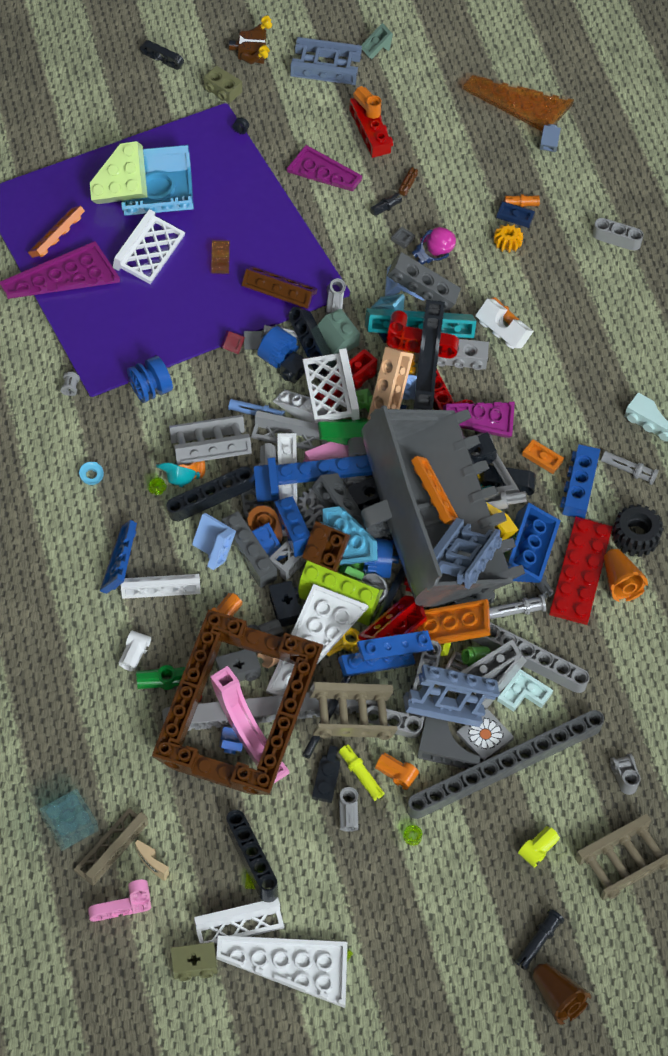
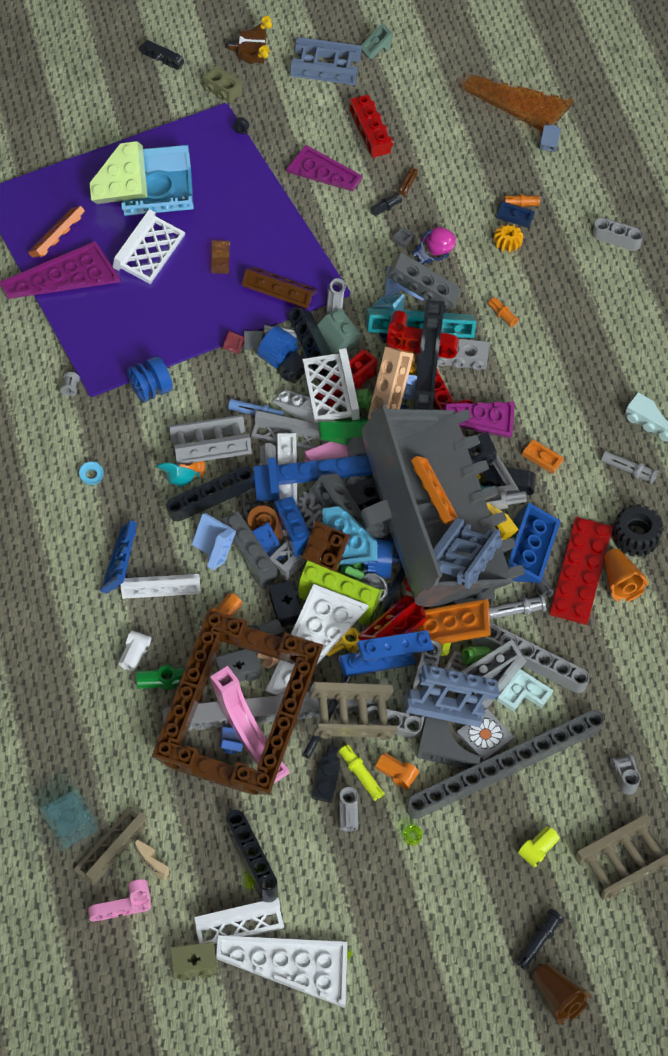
clear neon green plate [148,477,167,495] -> none
orange piece [353,86,381,119] -> none
white arch [476,298,534,349] -> none
blue brick [560,444,601,519] -> none

